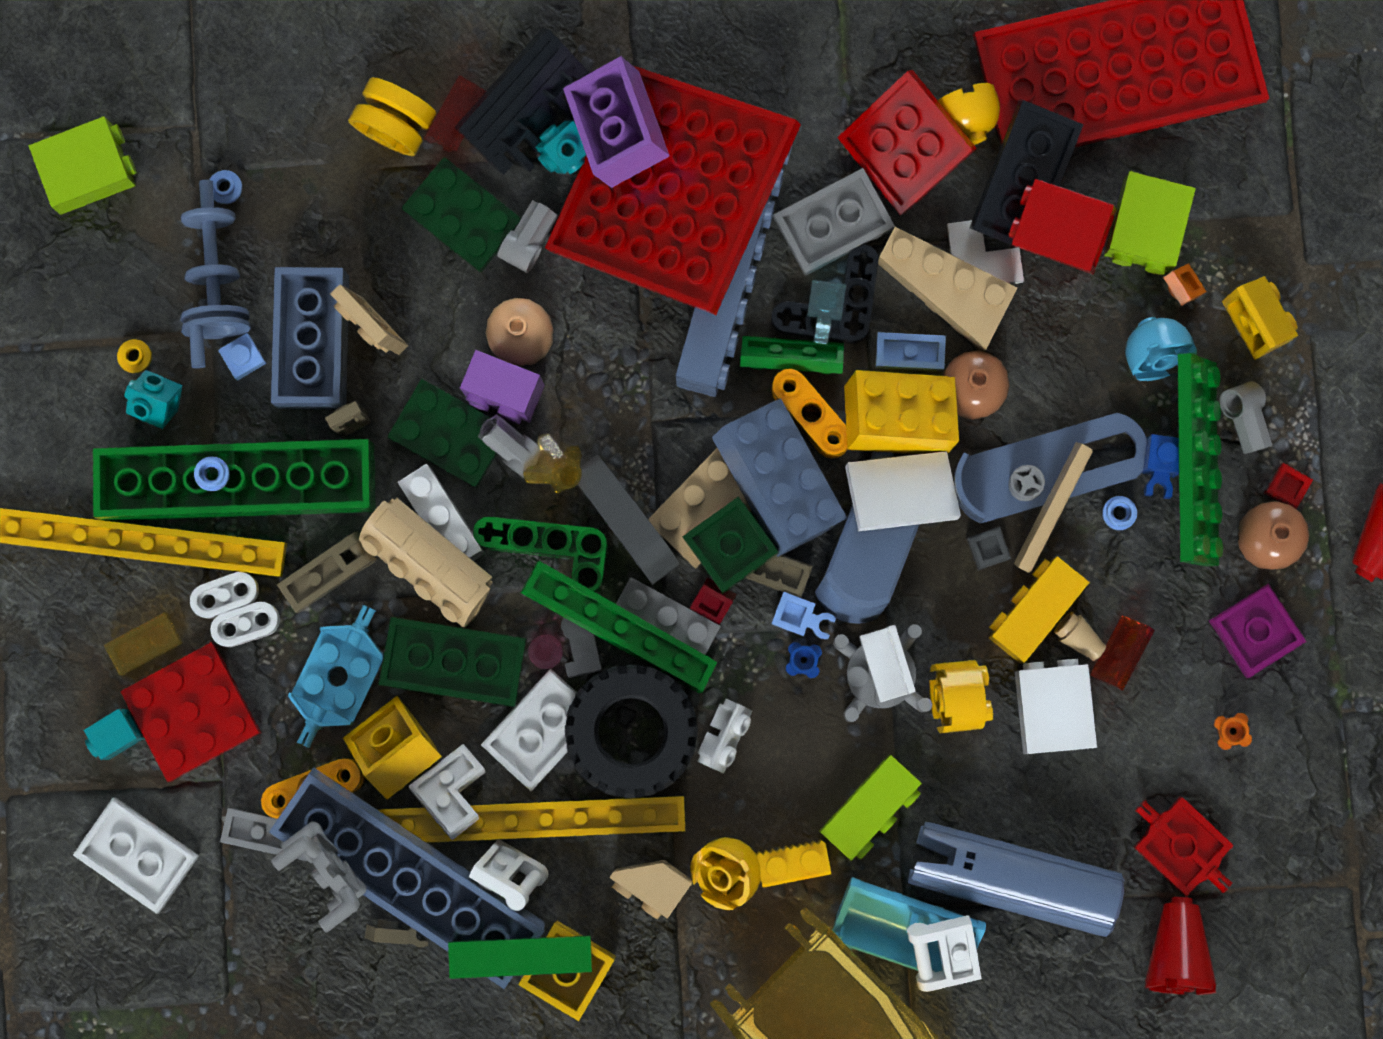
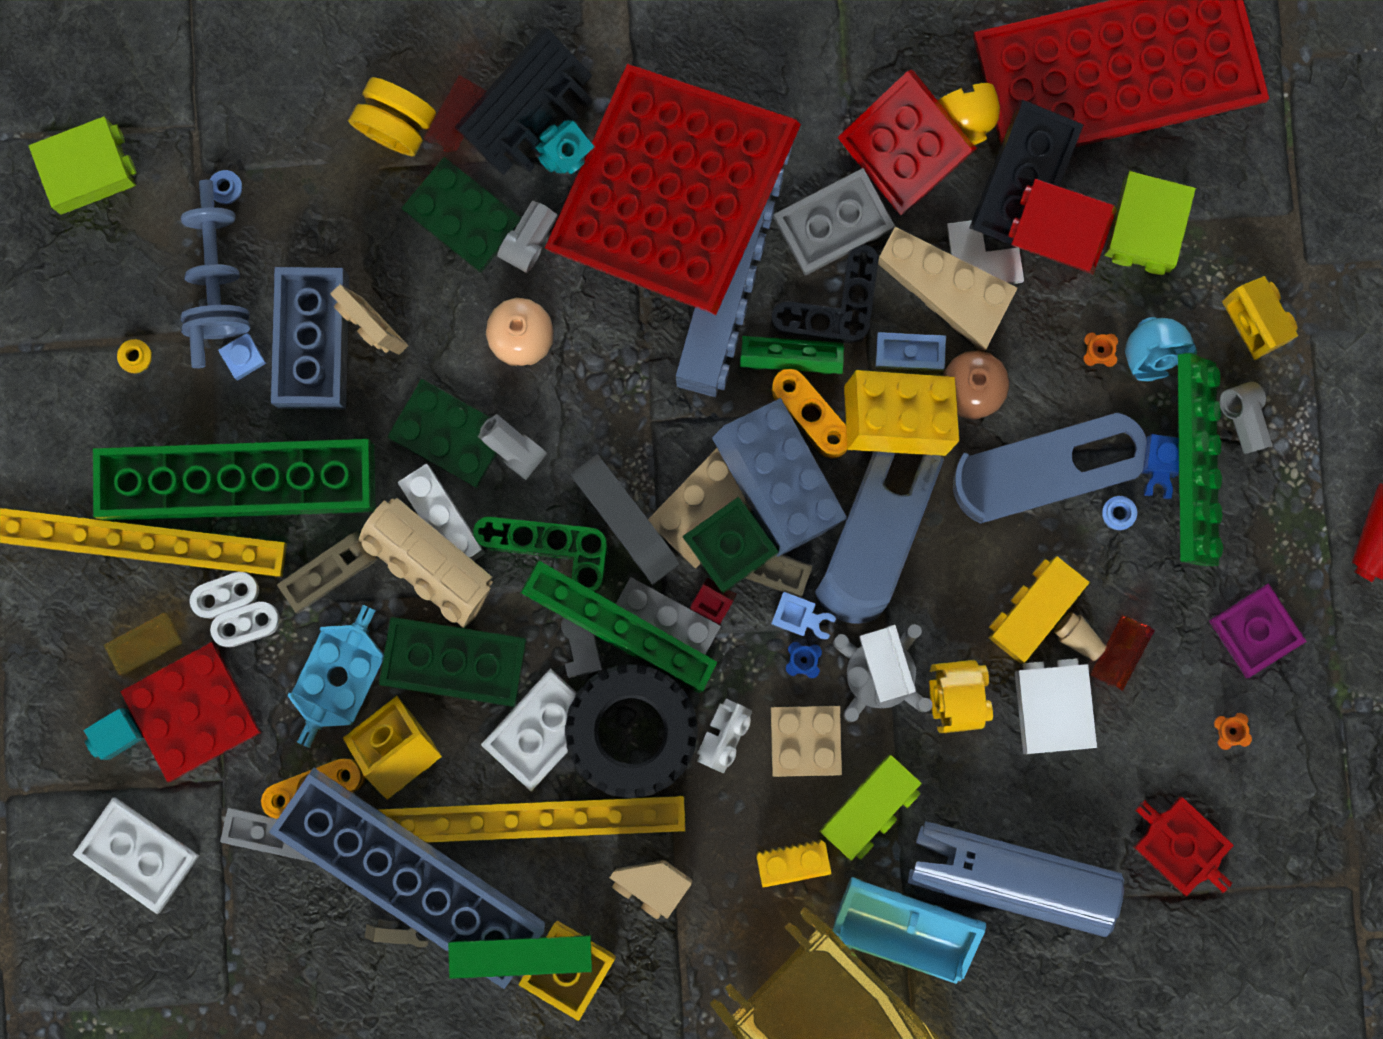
teal brick [124,370,183,429] -> none
light blue plate [194,456,230,491] -> none
light grey plate [271,822,367,933] -> none
dark tan plate [325,401,371,438] -> none
white tile [408,744,485,840] -> none
medium lavender brick [460,350,545,425] -> none
white plate [469,839,549,911] -> none
clear yellow rock [523,433,582,494] -> none
clear pink plate [528,635,563,669] -> none
medium lavender brick [563,56,670,188] -> none
yellow cylinder [690,837,761,910] -> none
clear light blue plate [807,280,846,344] -> none
white tile [845,451,961,532] -> none
white plate [907,915,982,992] -> none
dark grey tile [966,526,1011,571] -> none
light grey wheel [1008,465,1045,502] -> none
tan tile [1014,442,1093,573] -> none
red cone [1145,897,1217,995] -> none
orange plate [1163,263,1207,306] -> none
nougat cylinder [1238,501,1309,570] -> none
red tile [1264,463,1313,509] -> none
none -> tan plate [771,706,842,777]
none -> orange plate [1083,332,1118,367]

